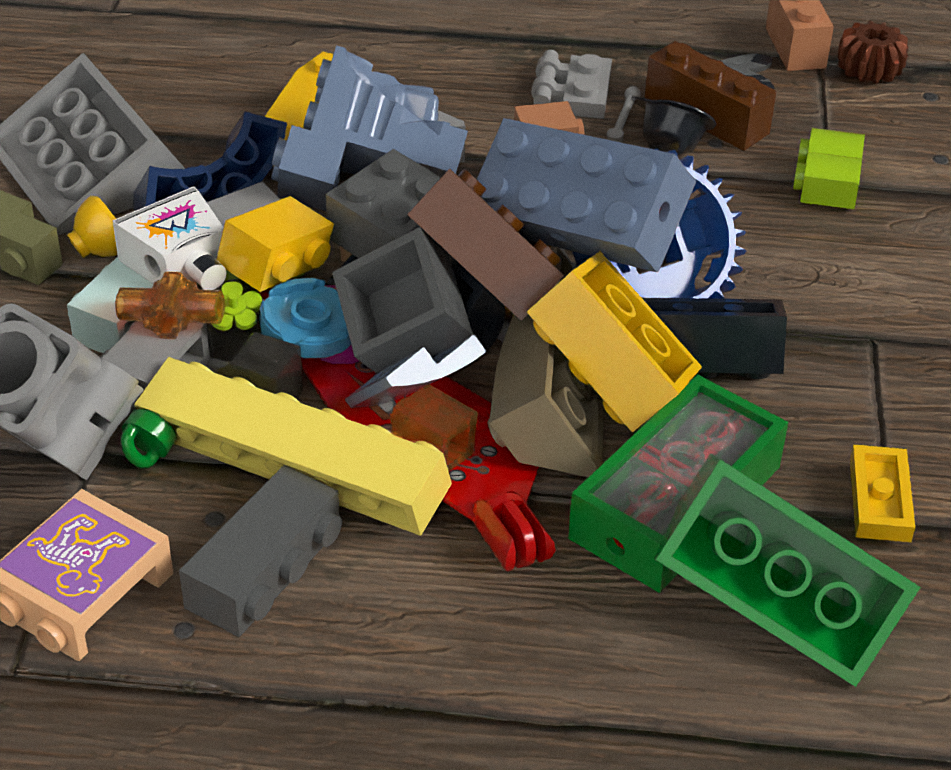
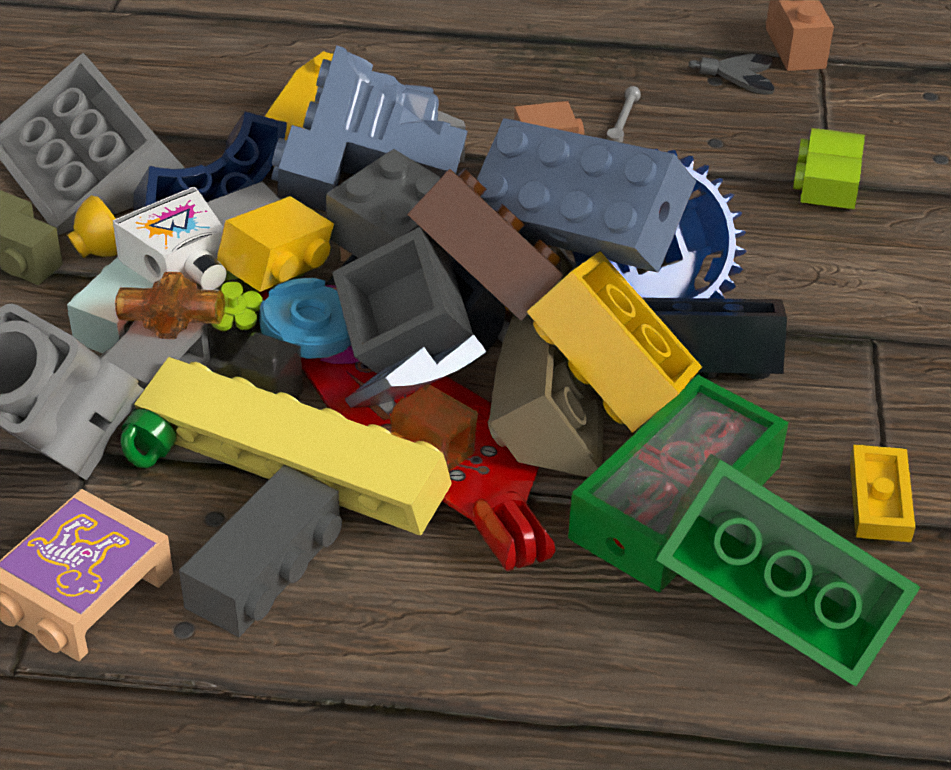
light grey plate [531,50,612,119] -> none
black piece [631,96,717,155] -> none
reddish brown brick [644,41,777,151] -> none
copper gear [837,20,909,84] -> none

